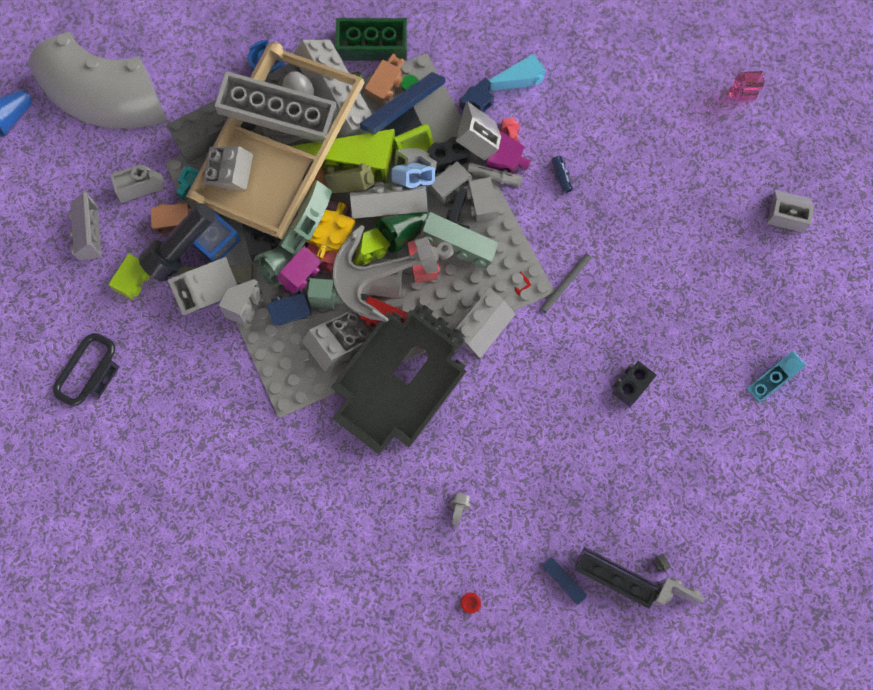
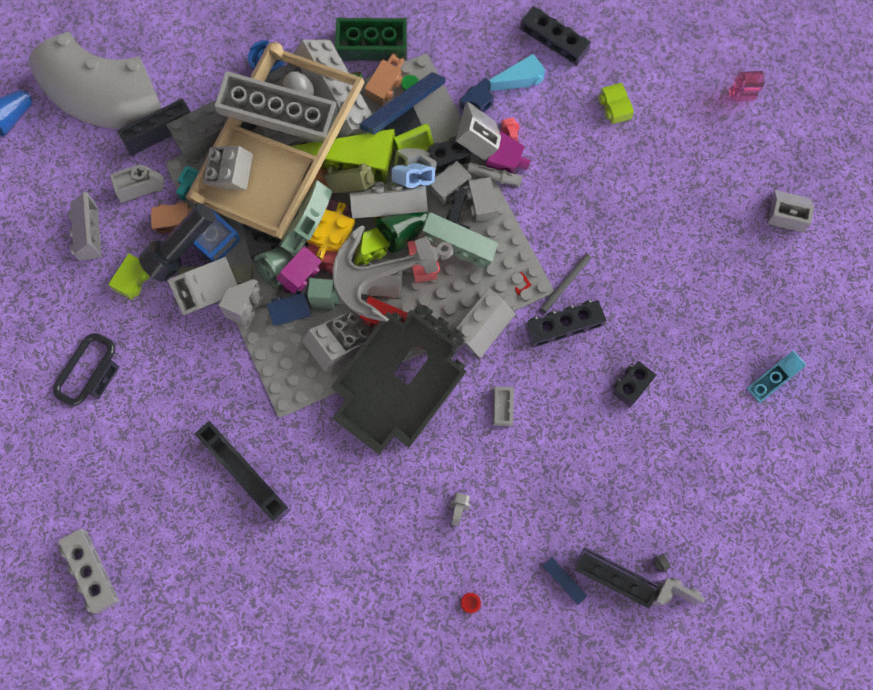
dark blue pin [551,155,574,194] -> none
none -> light grey brick [58,529,120,614]
none -> black brick [117,98,190,156]
none -> black arch [194,421,291,524]
none -> light grey plate [493,386,514,427]
none -> black brick [520,6,591,66]
none -> black brick [525,300,607,348]
none -> lime brick [598,82,634,124]

